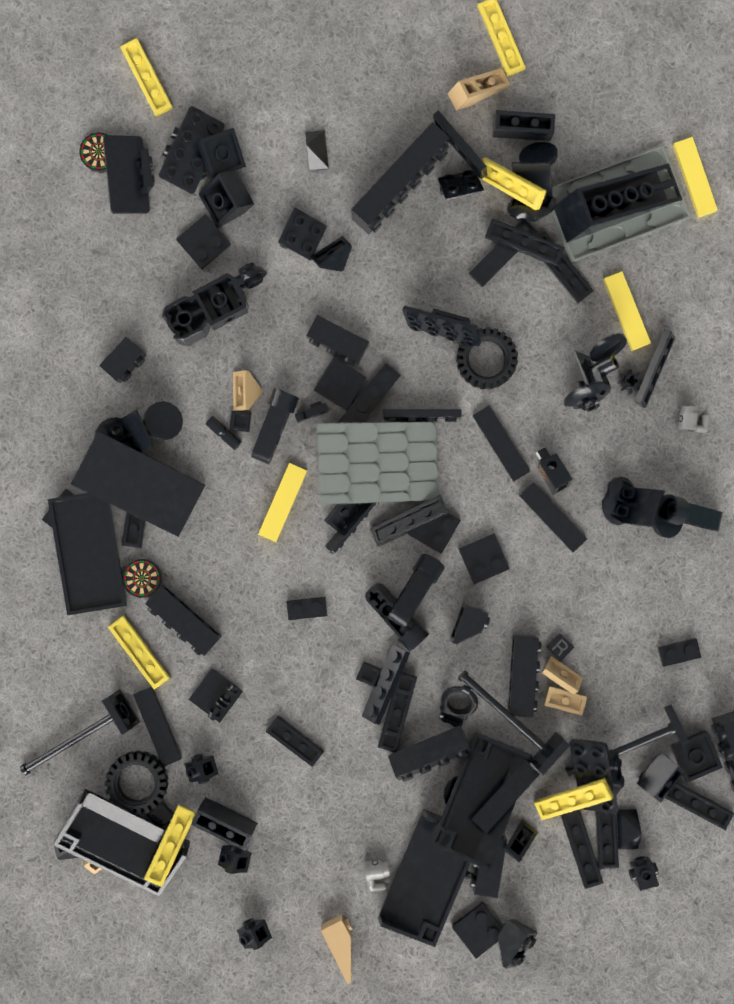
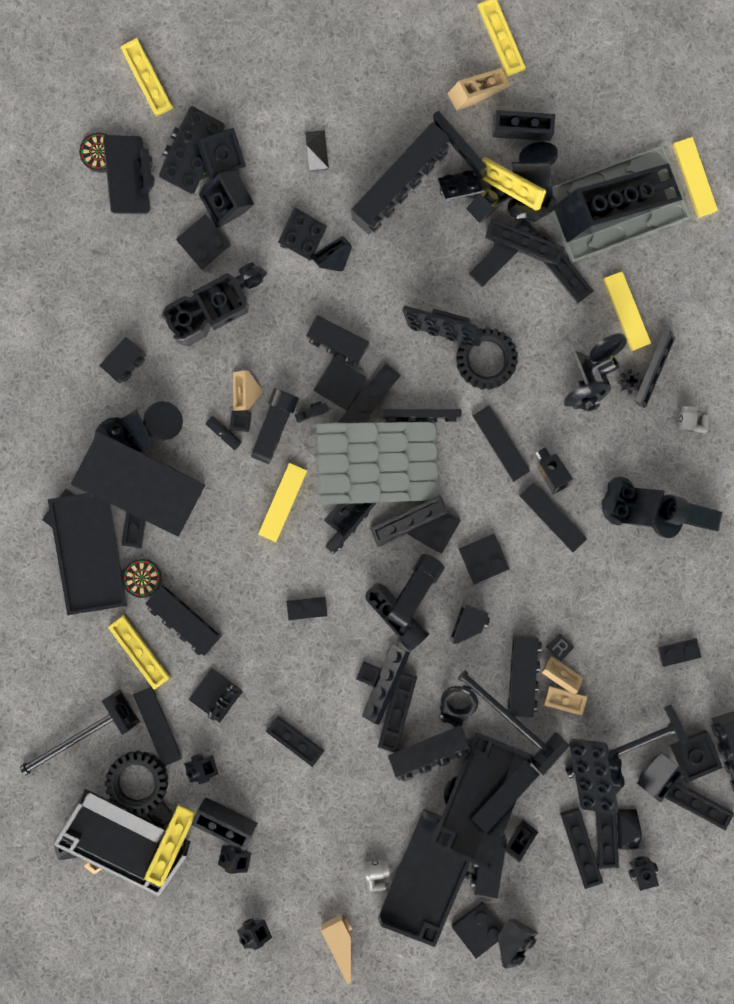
light yellow tile [534,779,614,820] -> none
none -> black slope [466,185,510,223]

